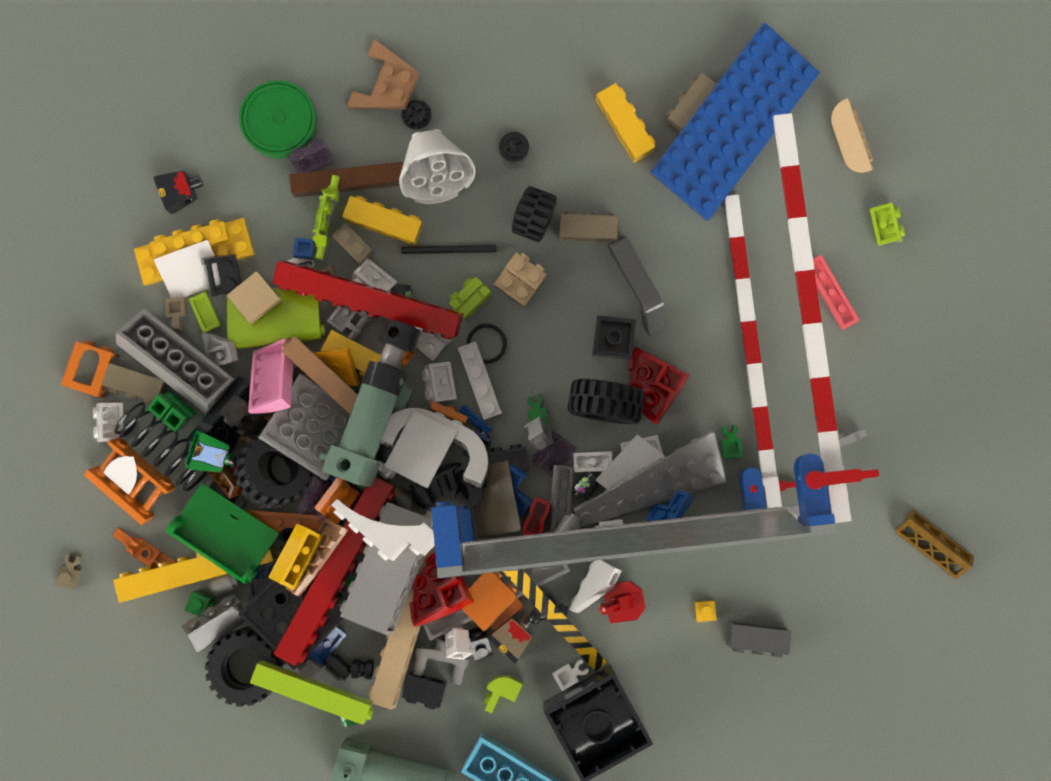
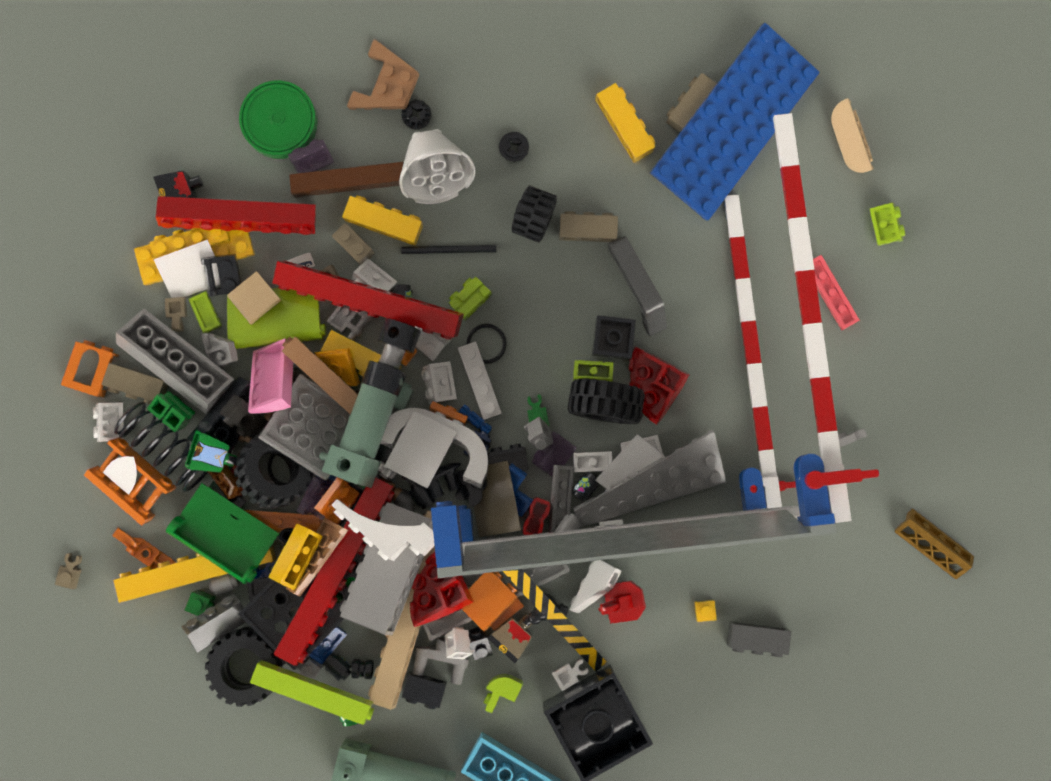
blue plate [293,238,315,260] -> none
lime plate [312,175,340,260] -> none
tan plate [494,252,547,307] -> none
blue plate [646,490,694,522] -> none
green plate [720,425,743,459] -> none
none -> red brick [155,196,316,235]
none -> lime brick [573,360,614,382]

